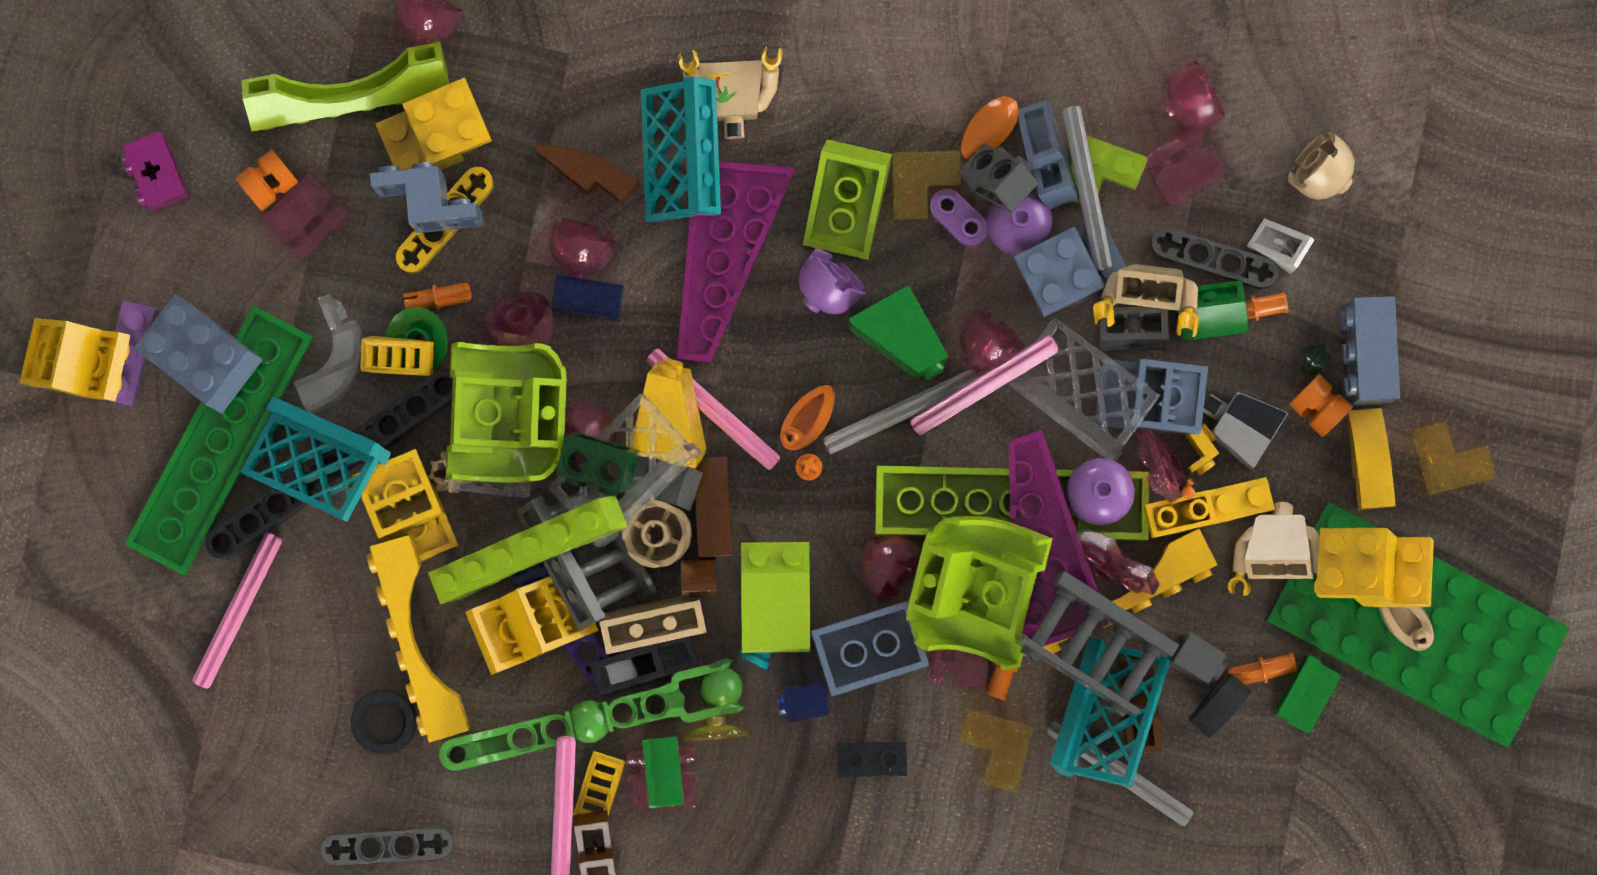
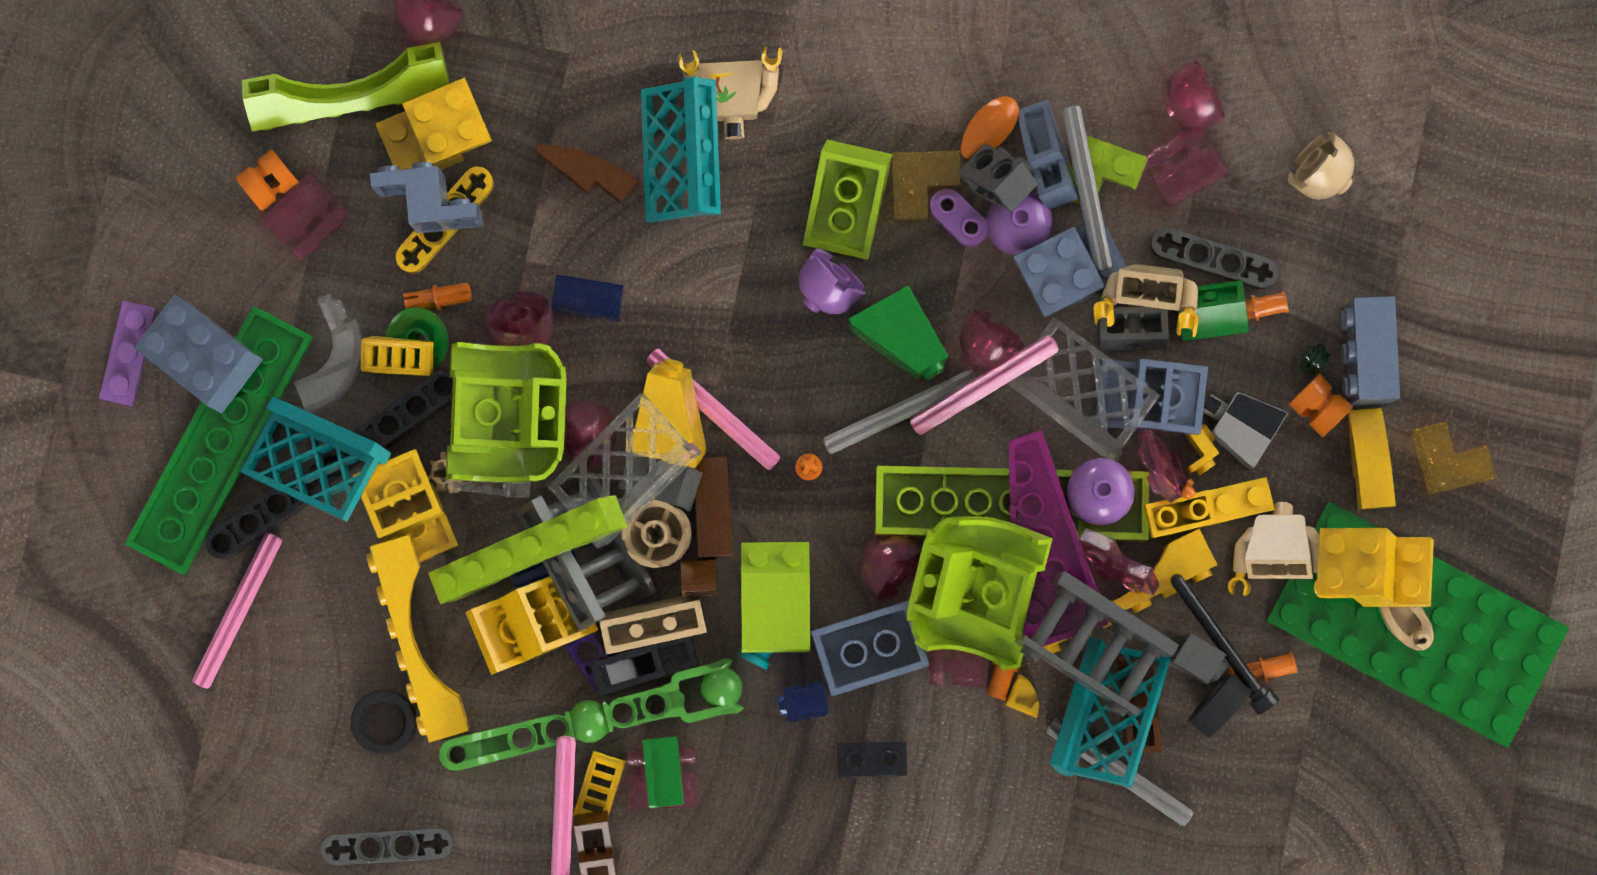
yellow bracket [19,318,130,401] -> none
magenta brick [121,131,190,213] -> none
clear pink cylinder [549,218,618,278] -> none
dark green brick [556,432,640,496] -> none
magenta wing [677,161,795,363] -> none
clear yellow dish [683,717,751,741] -> none
orange arm [780,385,835,450] -> none
clear yellow plate [959,709,1034,793] -> none
white slope [1247,218,1314,274] -> none
green panel [1273,655,1341,733] -> none
none -> yellow tile [1005,674,1039,718]
none -> black piece [1170,574,1279,715]

